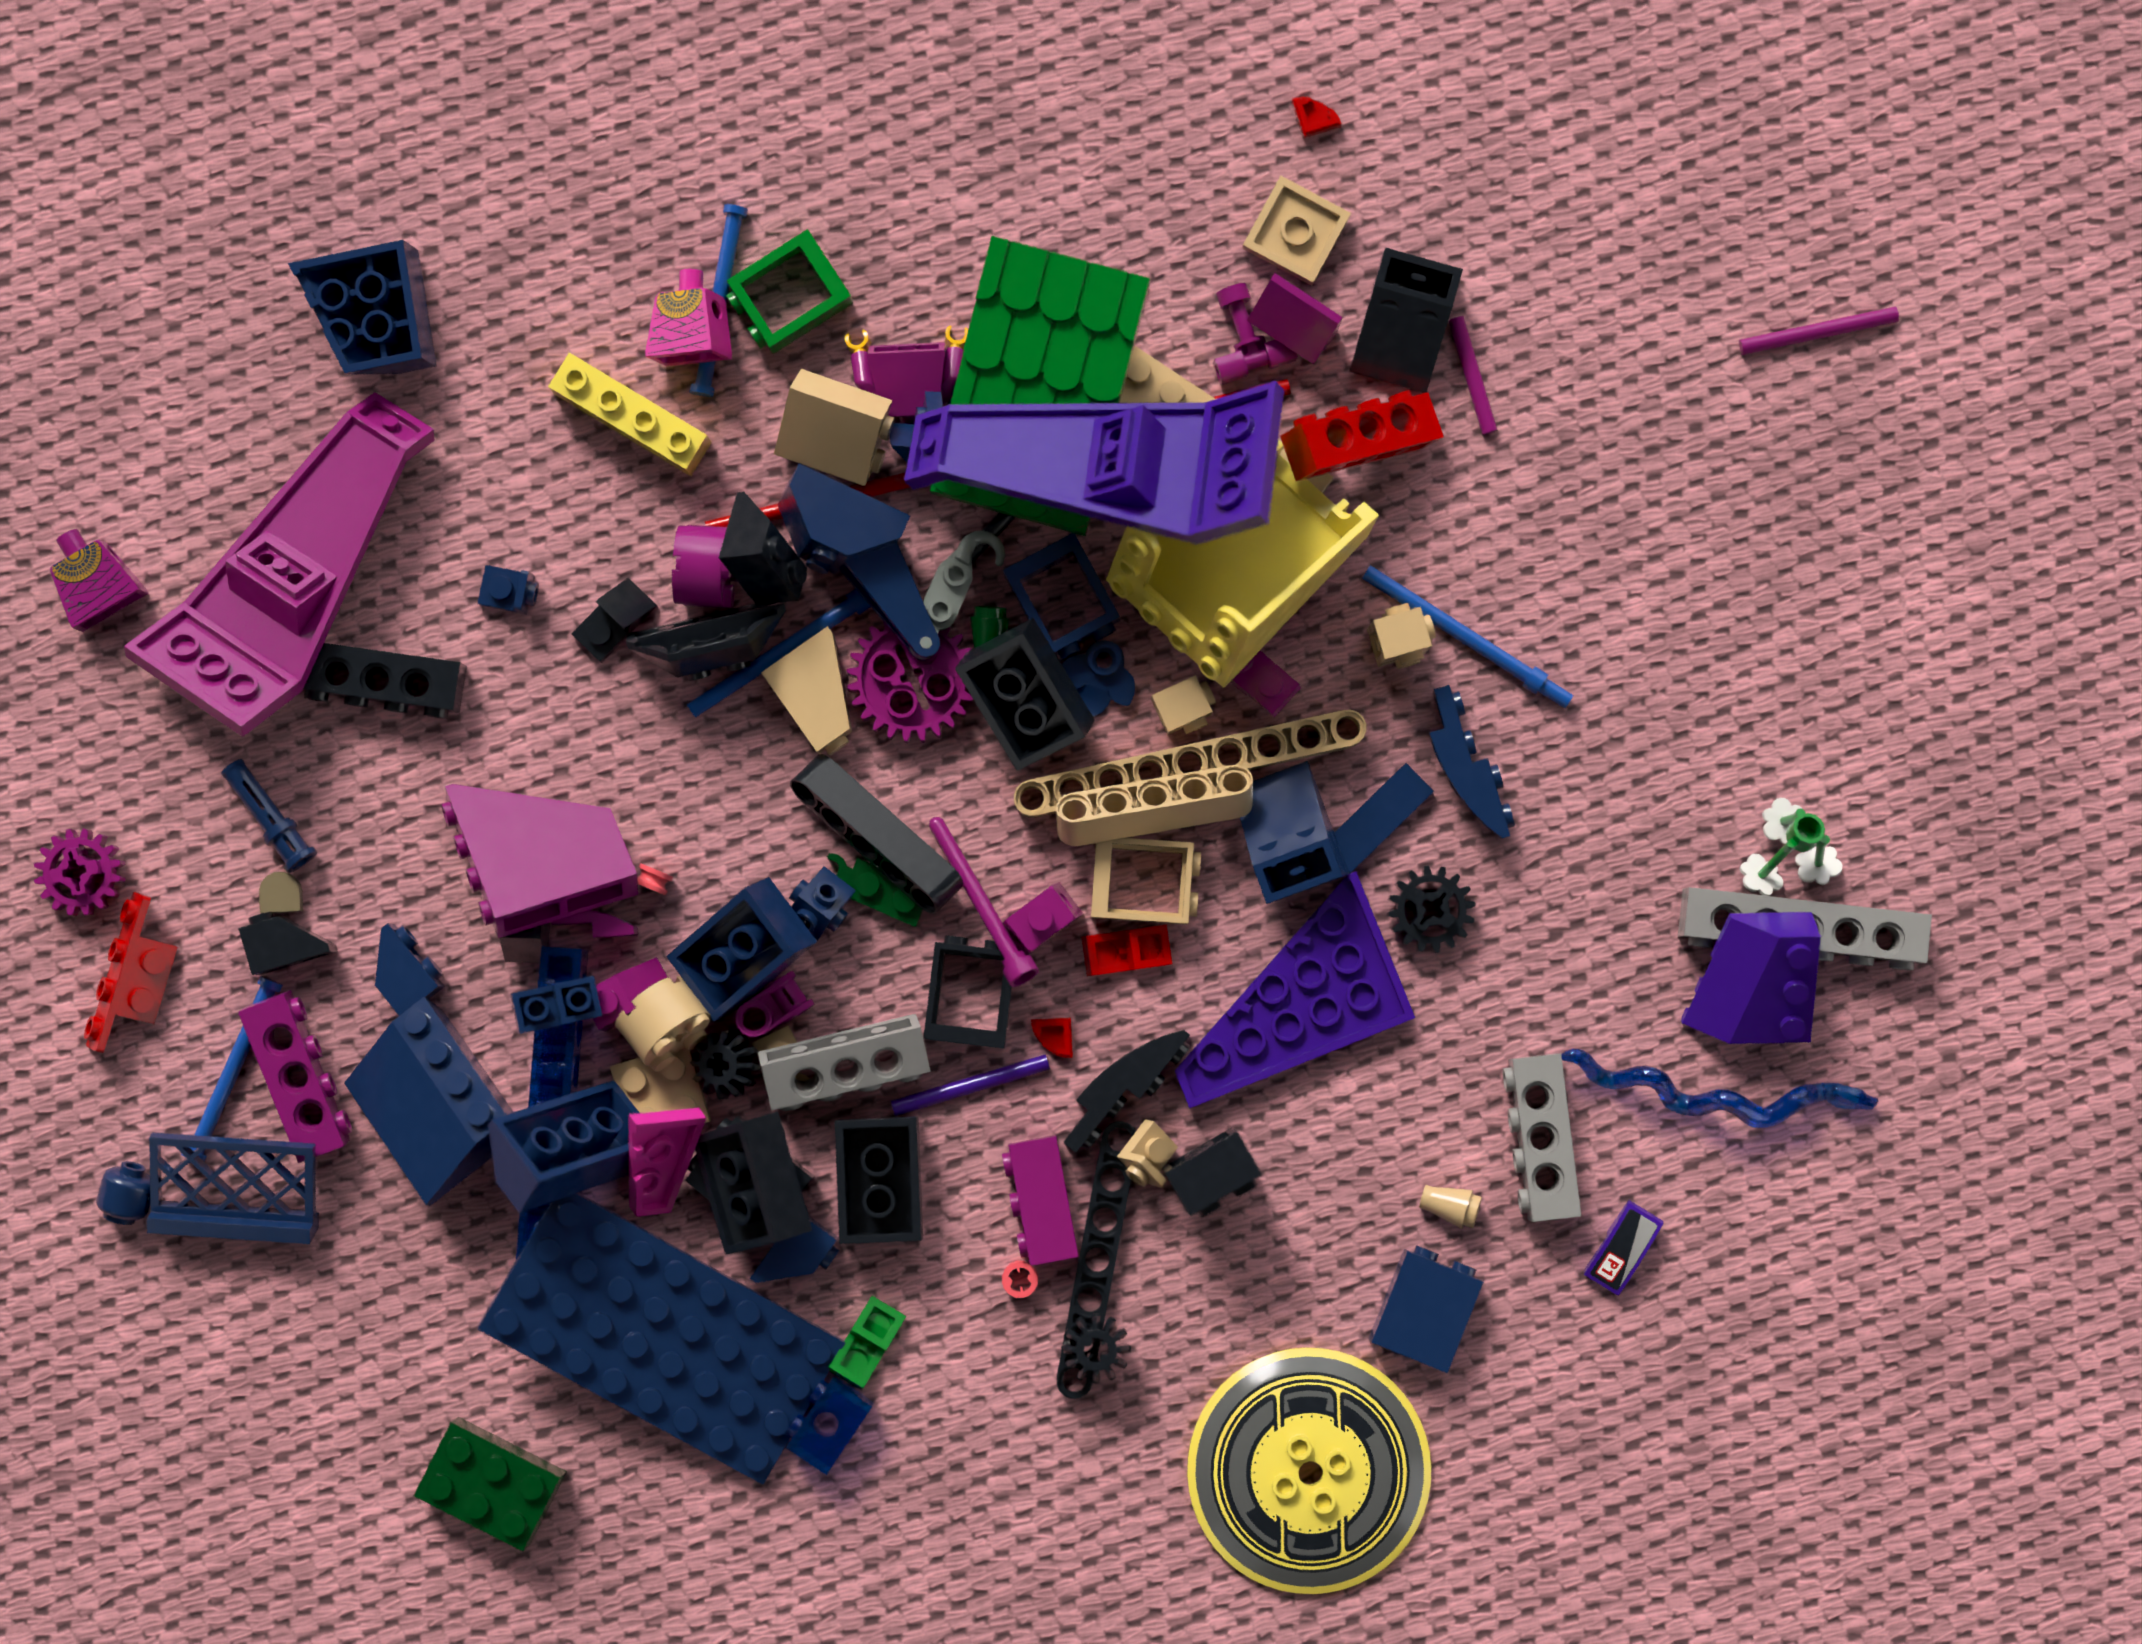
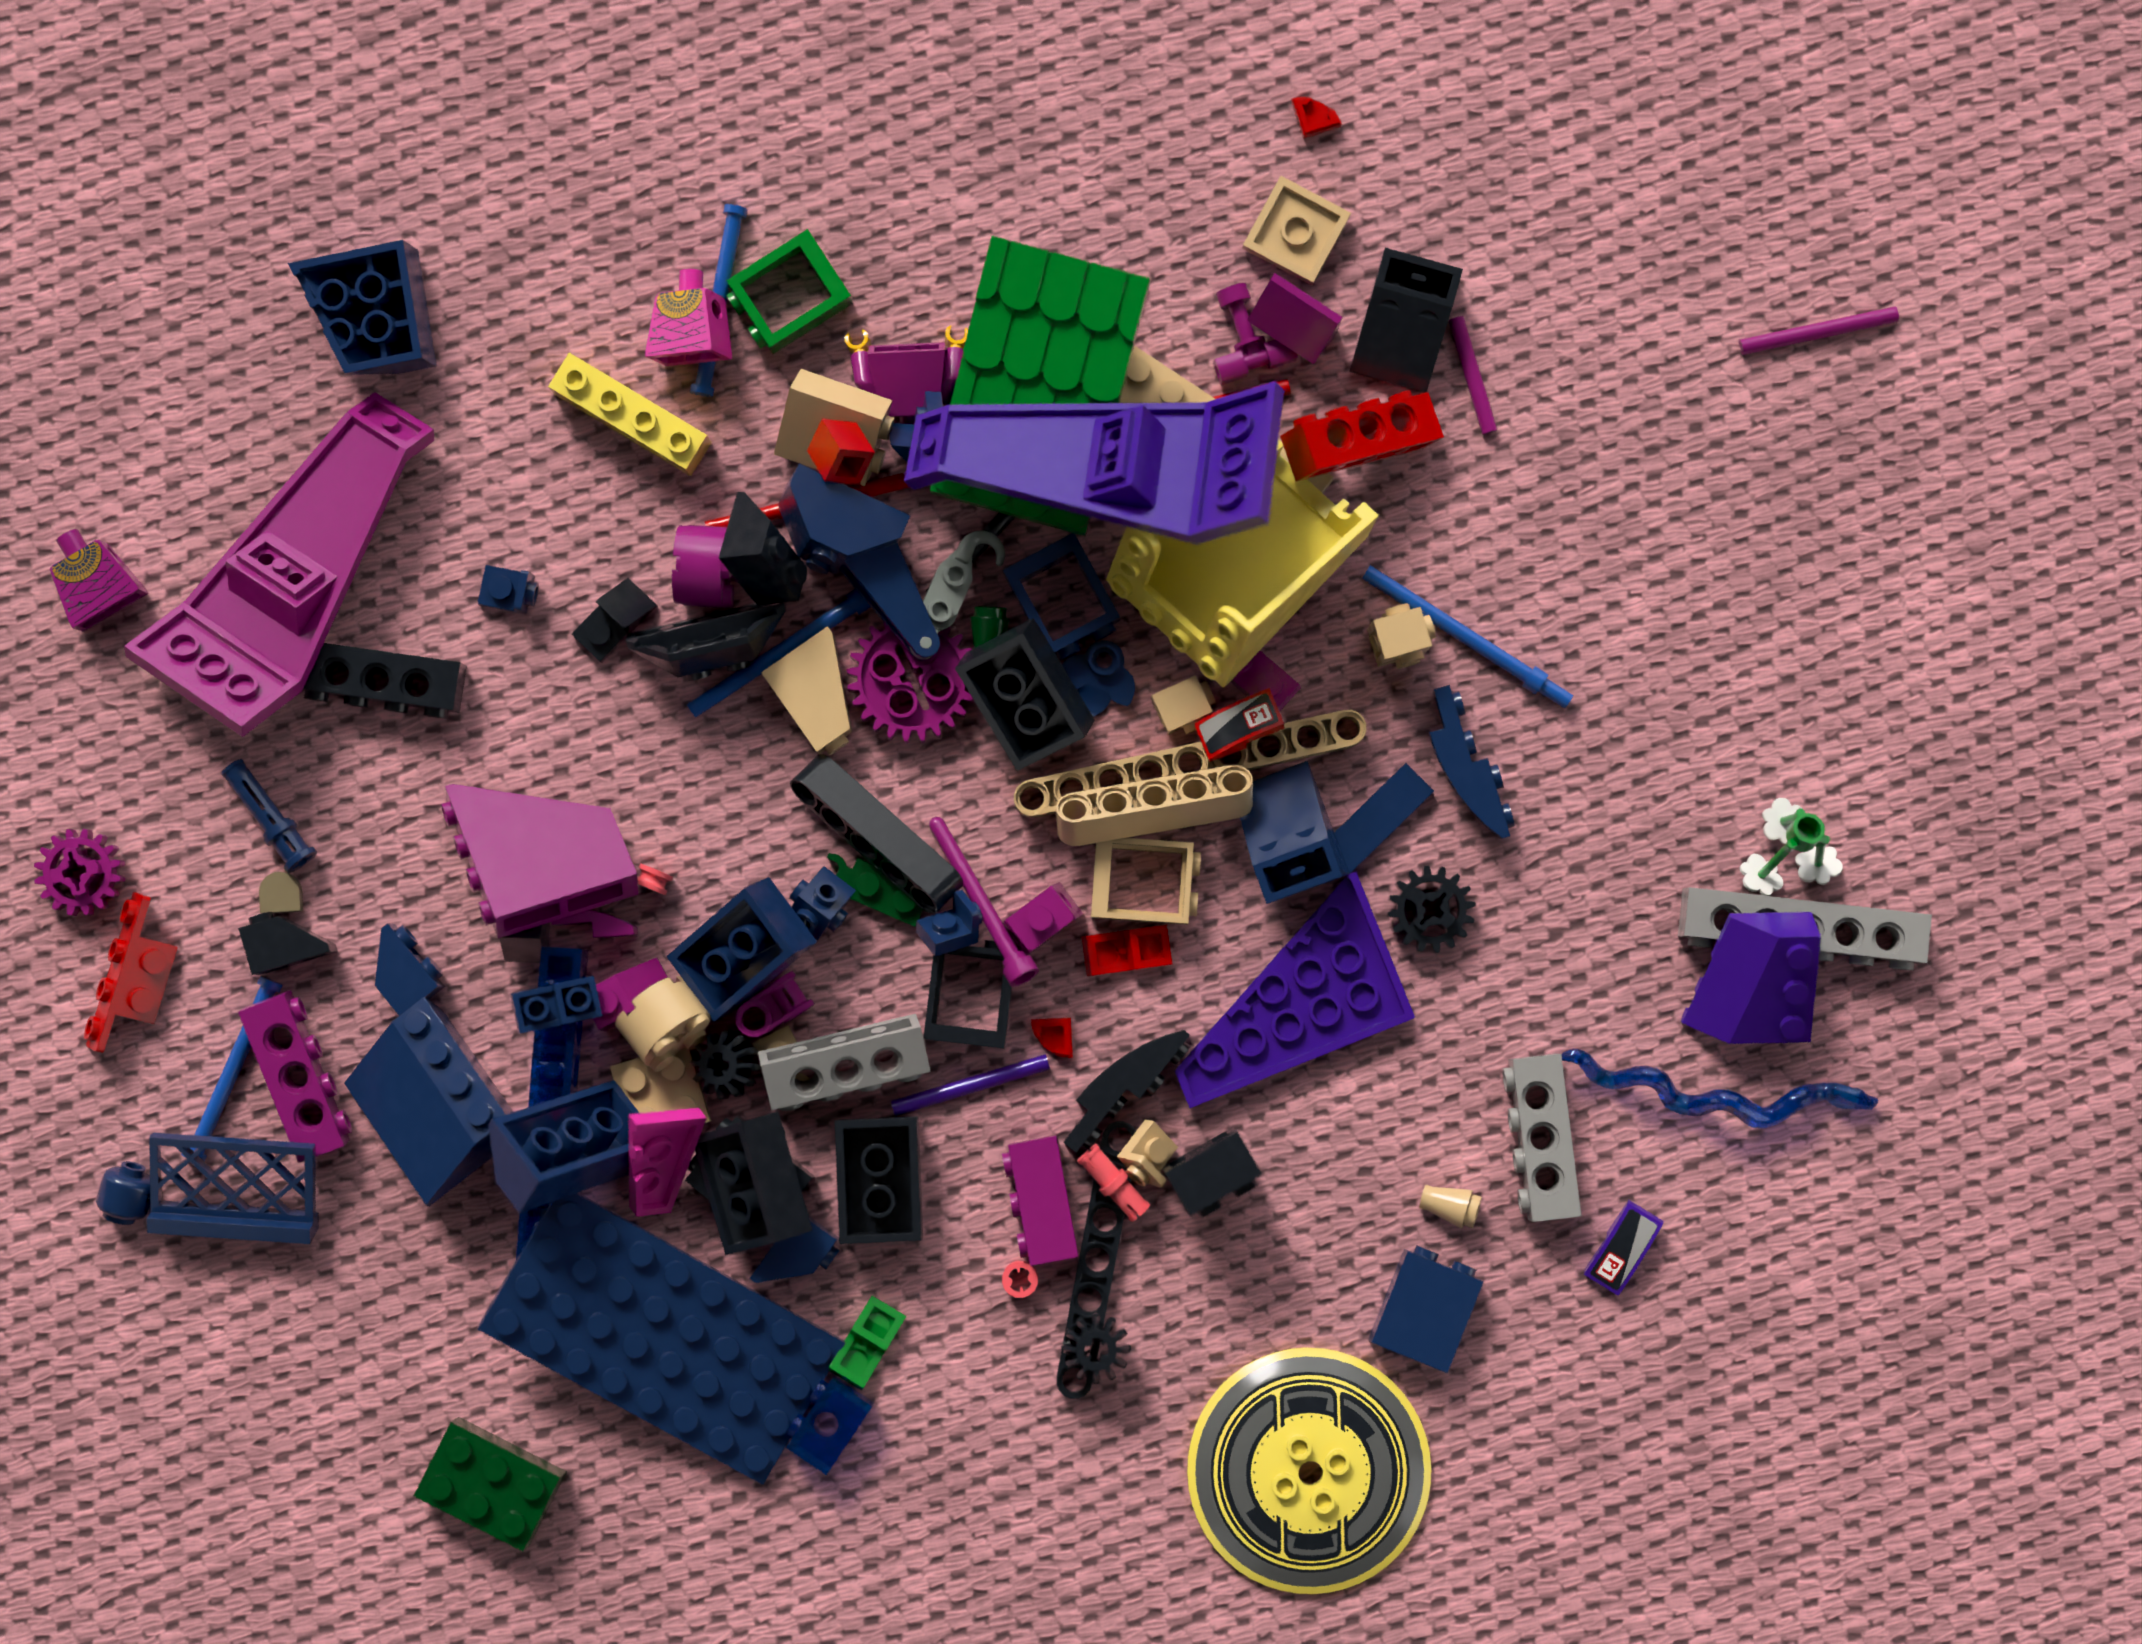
none -> red brick [807,419,875,485]
none -> dark blue bracket [916,890,982,956]
none -> coral pin [1077,1144,1150,1222]
none -> slope [1194,688,1285,762]

